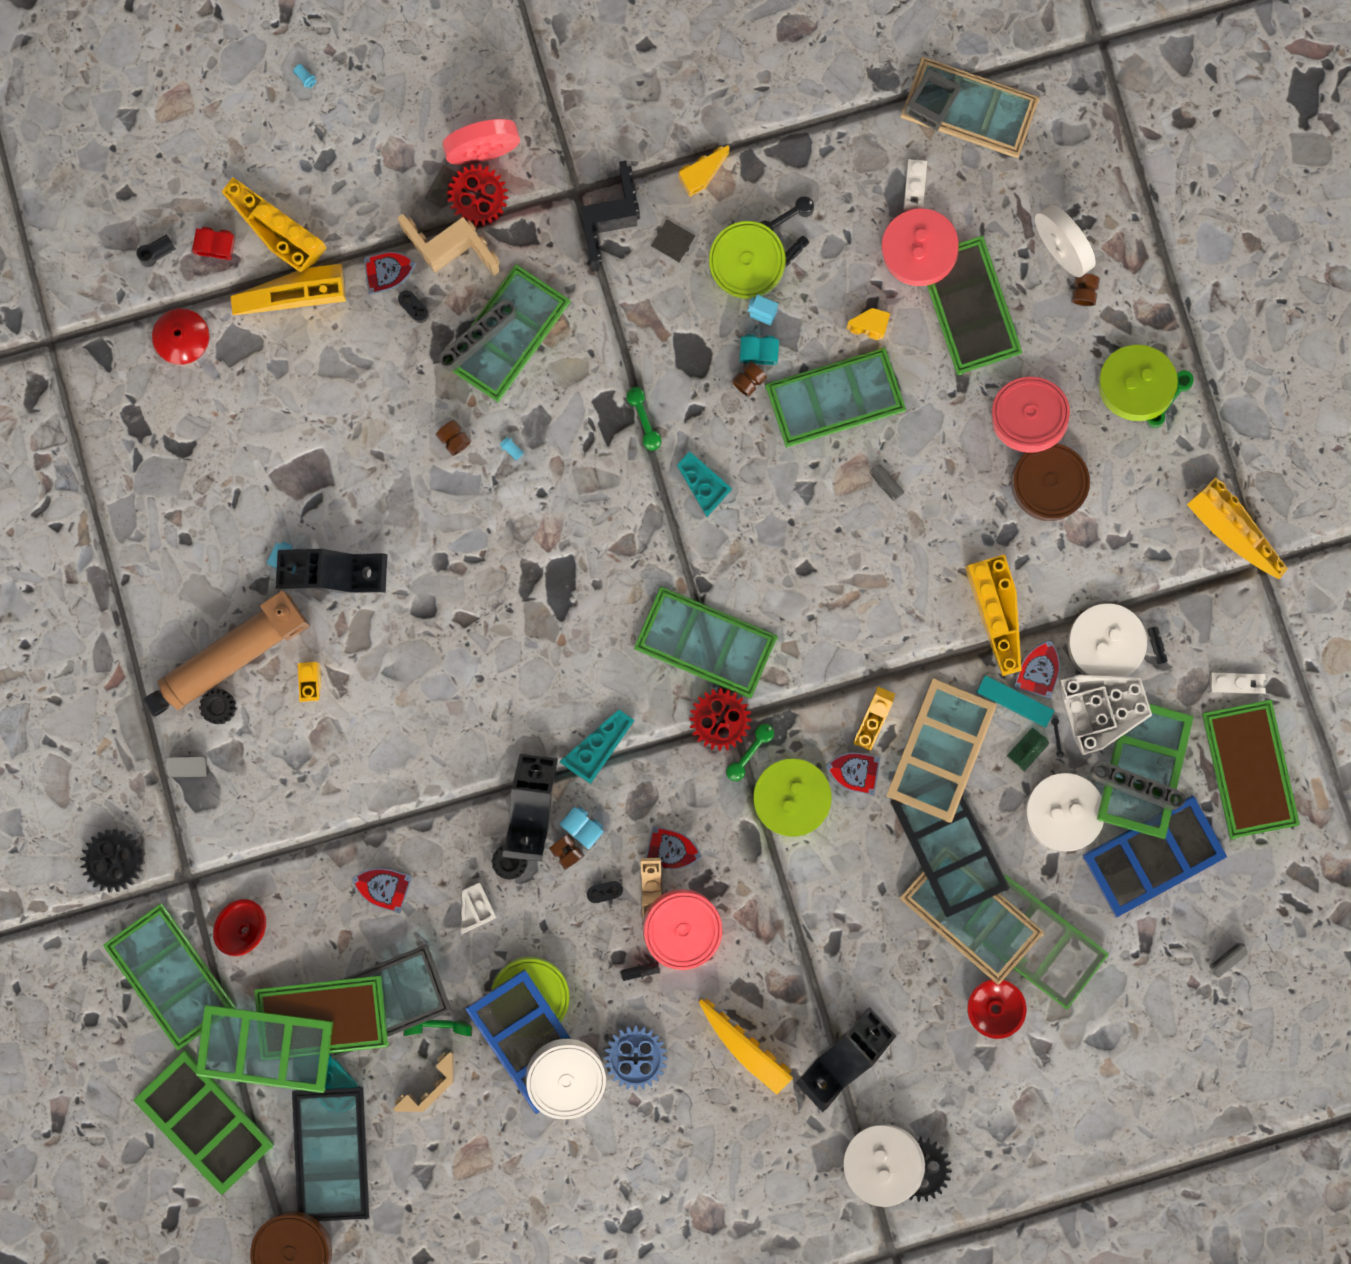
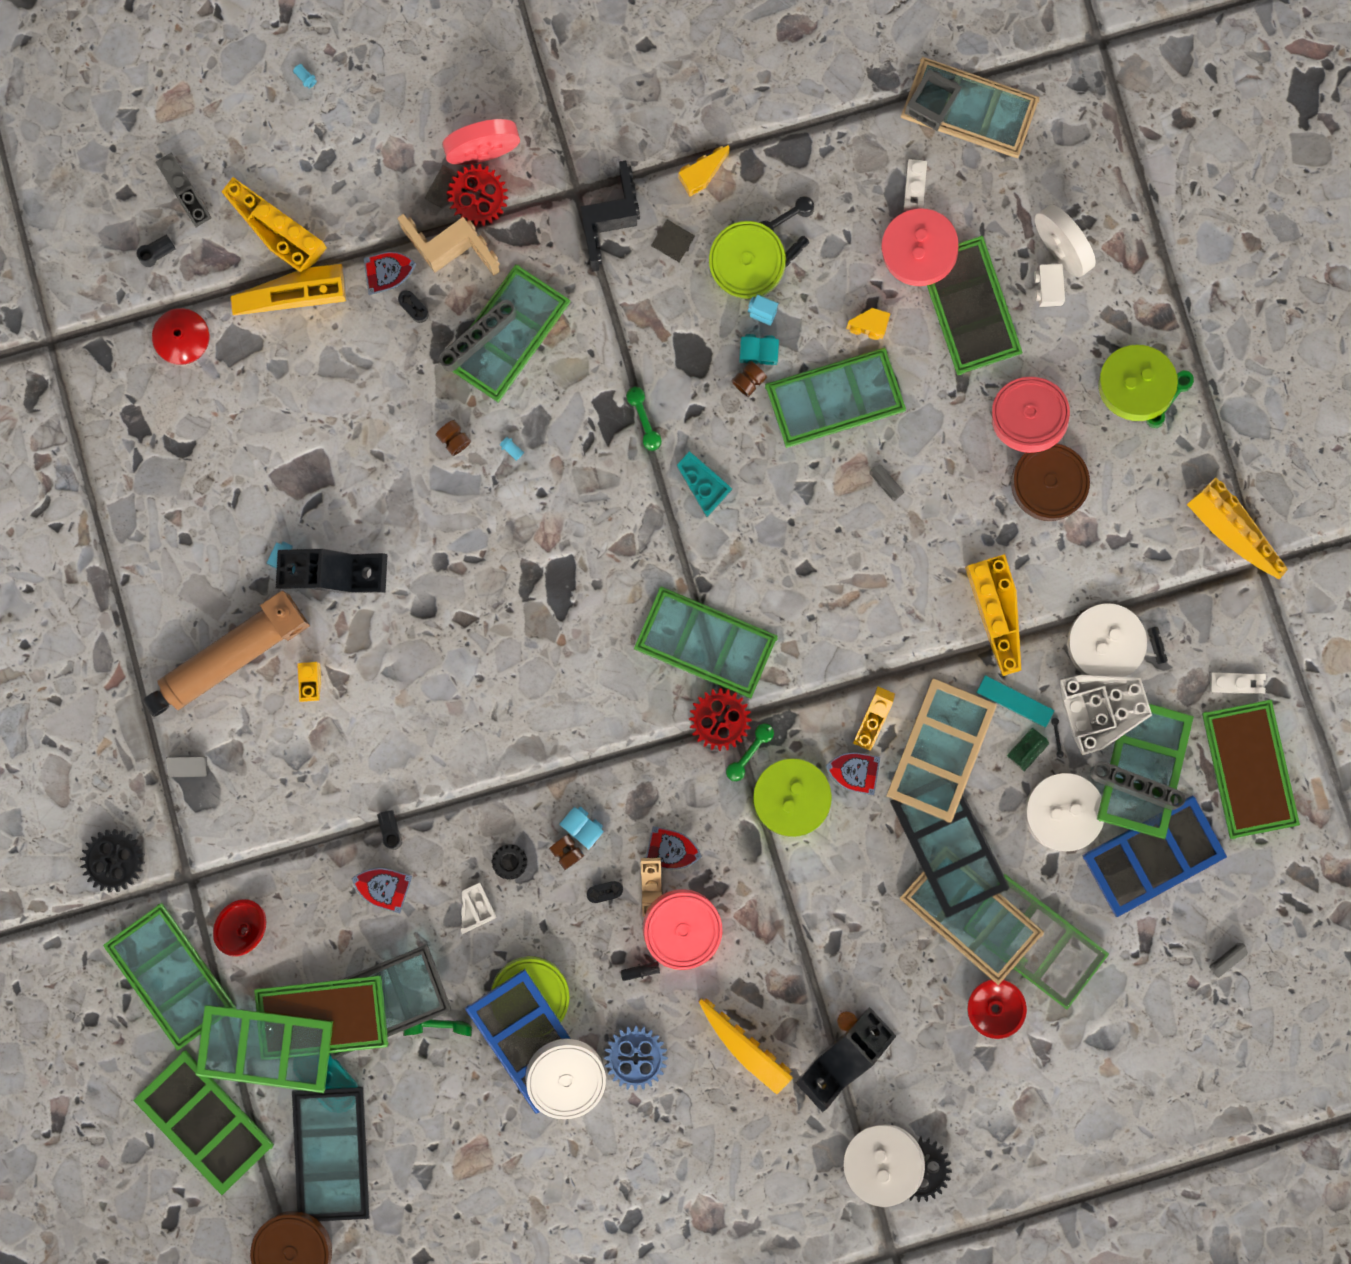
red brick [192,226,236,260] -> none
black tyre [199,689,237,725] -> none
tan slope [393,1051,454,1112] -> none
black bracket [503,754,558,862] -> none
teal wing [559,710,635,784] -> none
shield [1014,640,1060,699] -> none
reddish brown wheel [1071,274,1100,306] -> none
none -> dark grey slope [155,152,212,228]
none -> black piece [377,810,402,850]
none -> clear orange tile [837,1011,857,1031]
none -> white brick [1034,264,1065,307]

